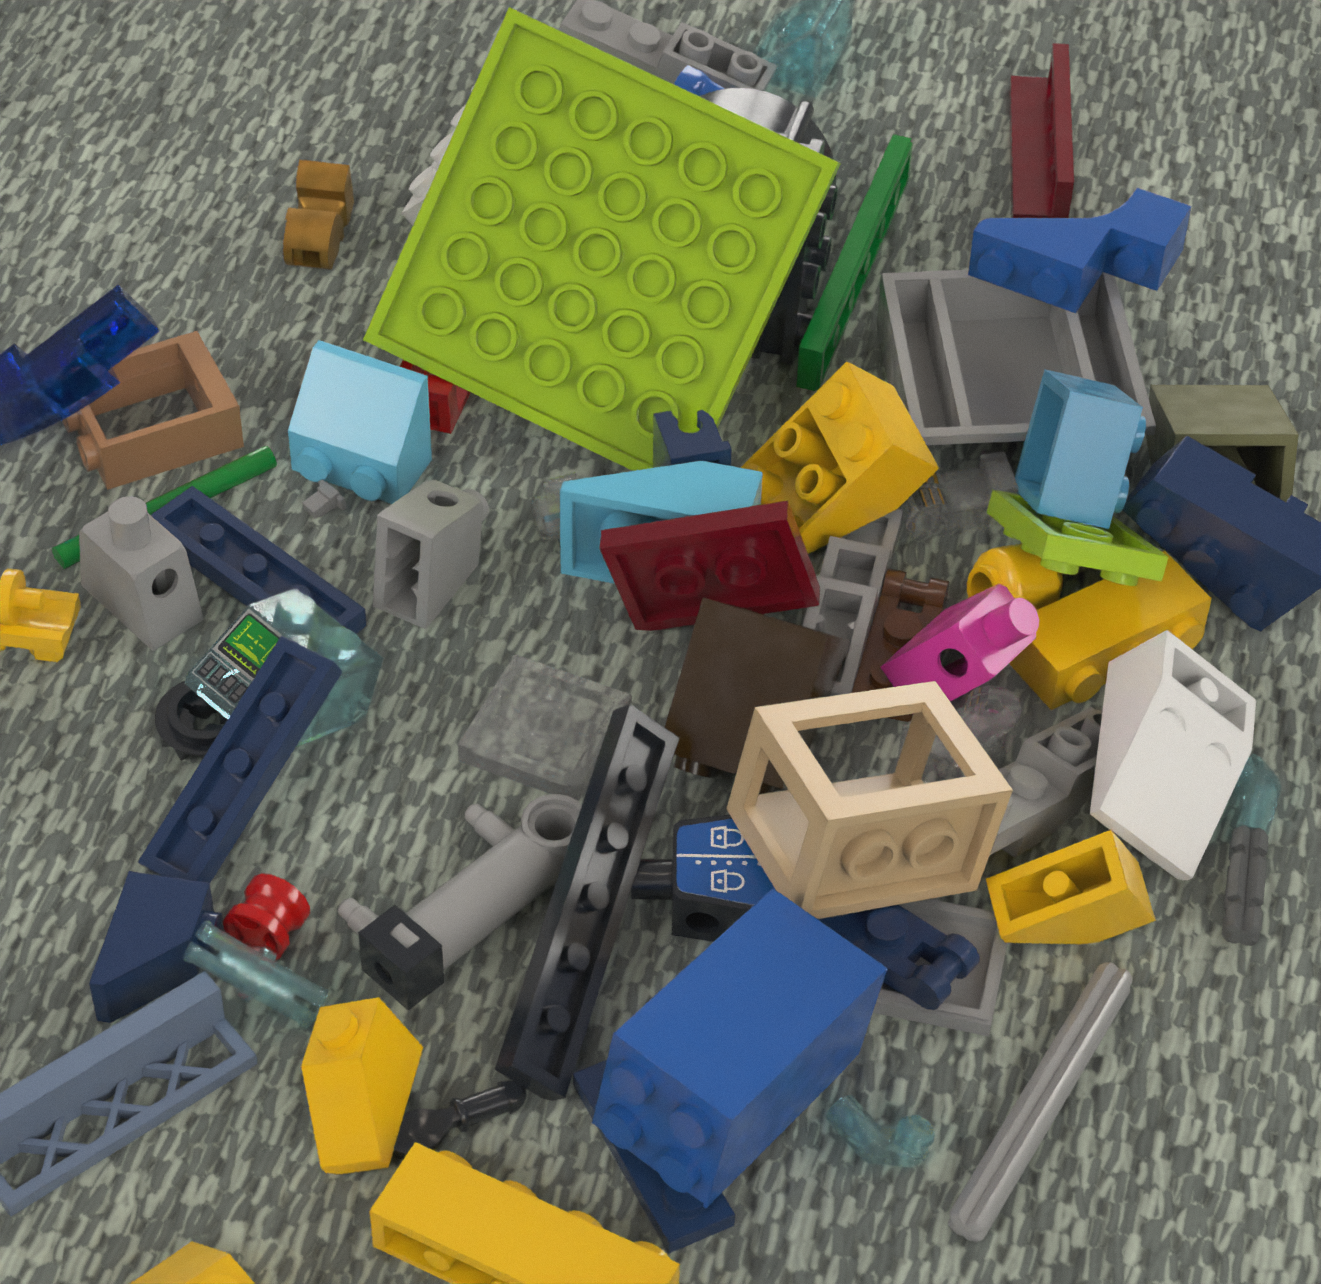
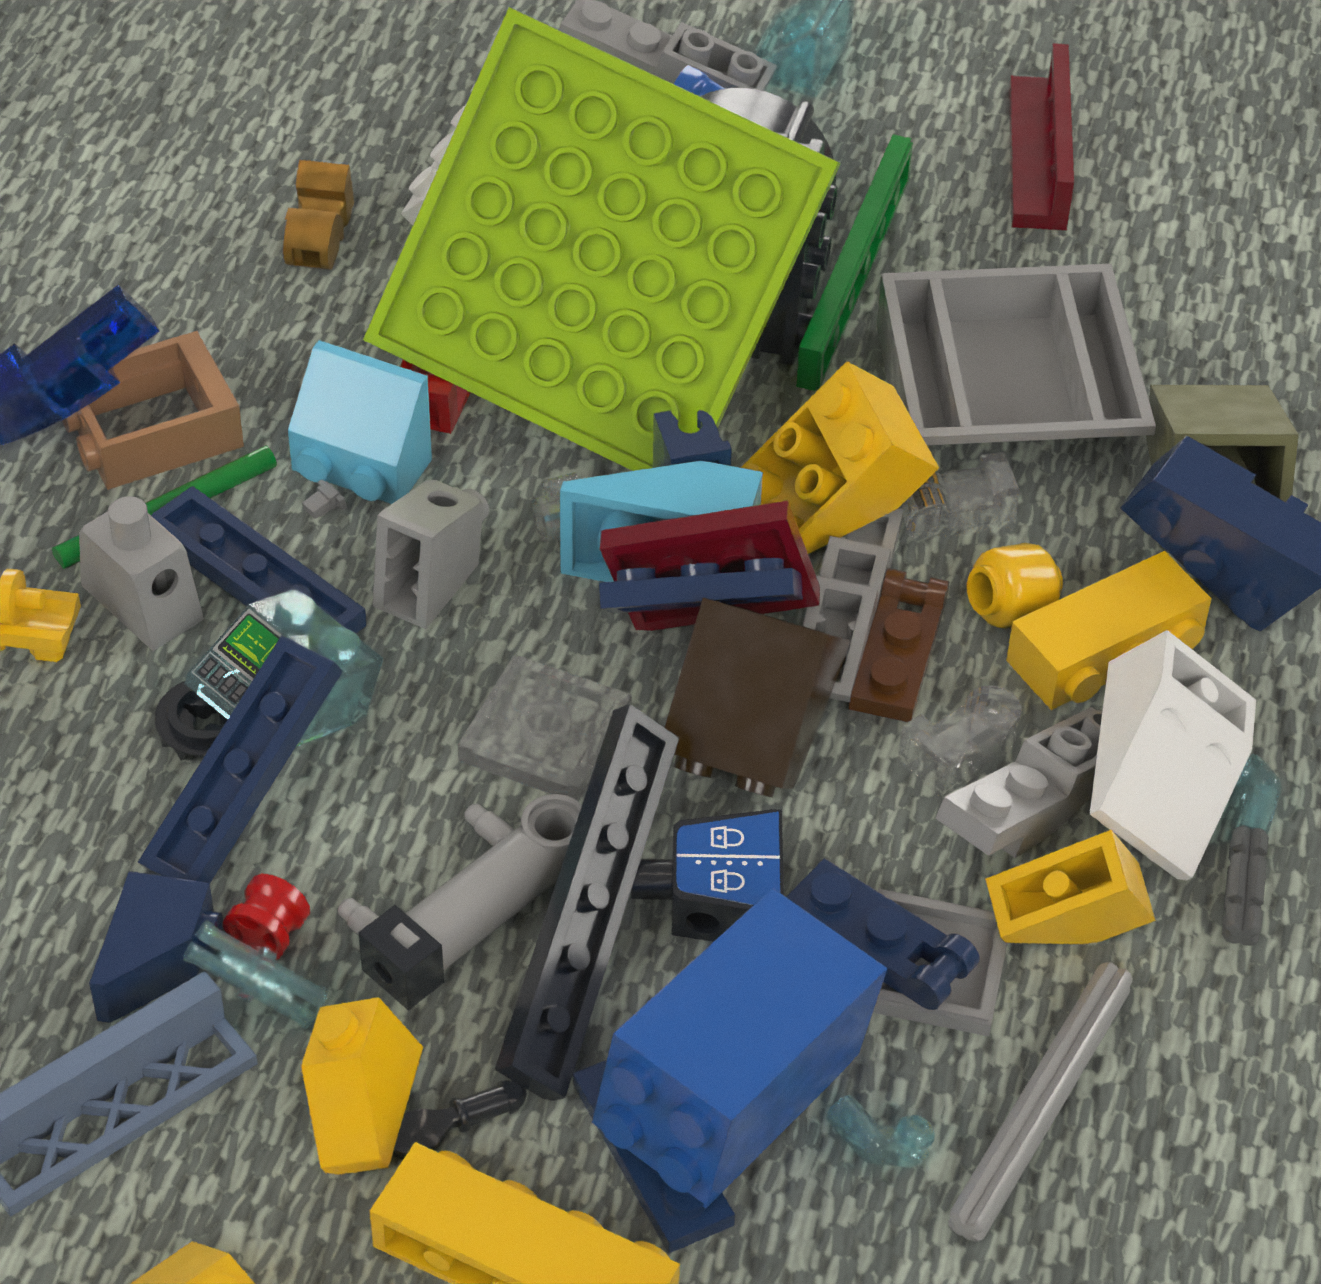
tan piece [726,681,1013,919] -> none
dark pink torso [880,584,1039,714] -> none
blue arch [968,188,1191,313] -> none
lime plate [986,489,1168,586] -> none
dark azure piece [1012,369,1146,529] -> none
none -> dark blue plate [599,558,803,614]

